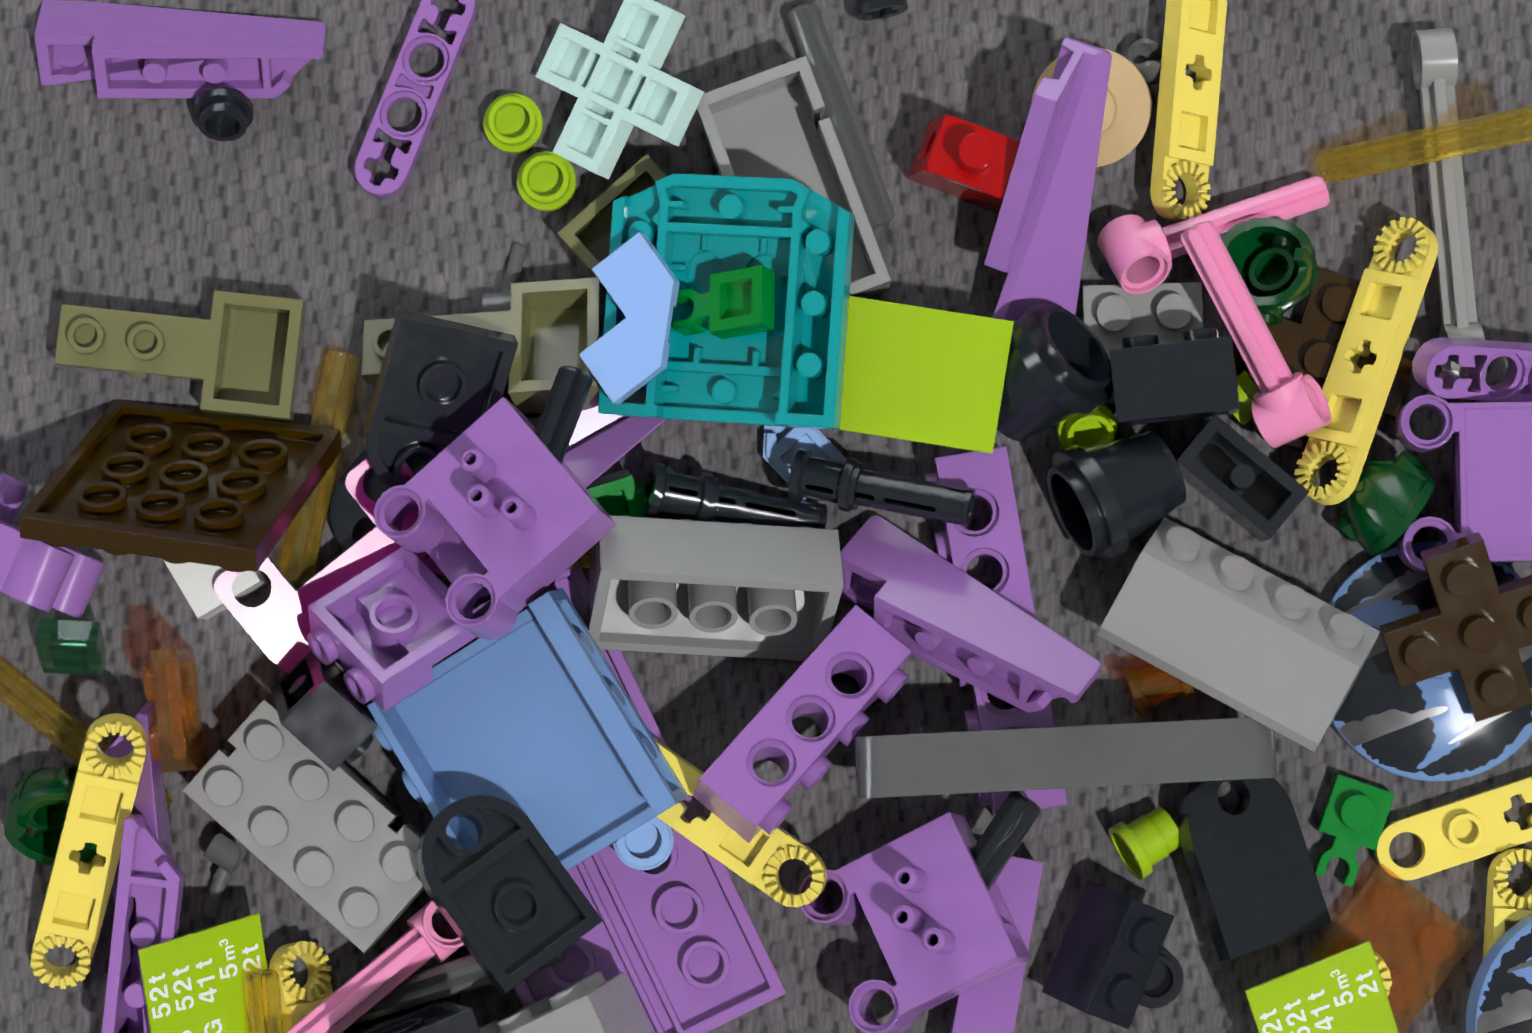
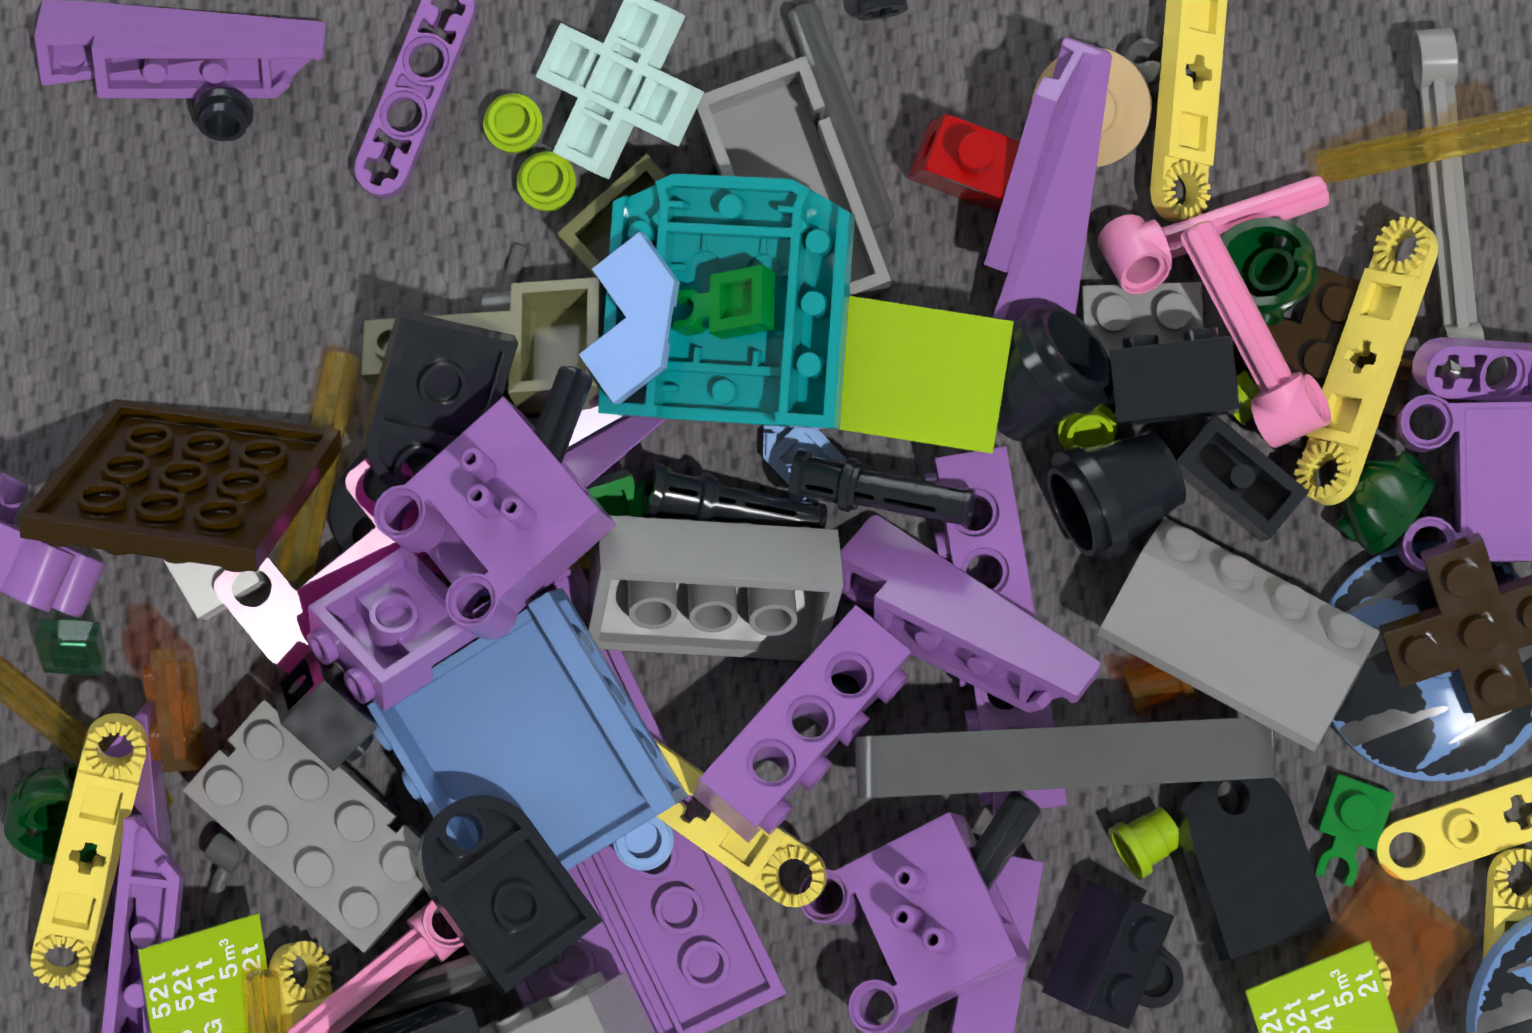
olive plate [54,290,307,422] -> none

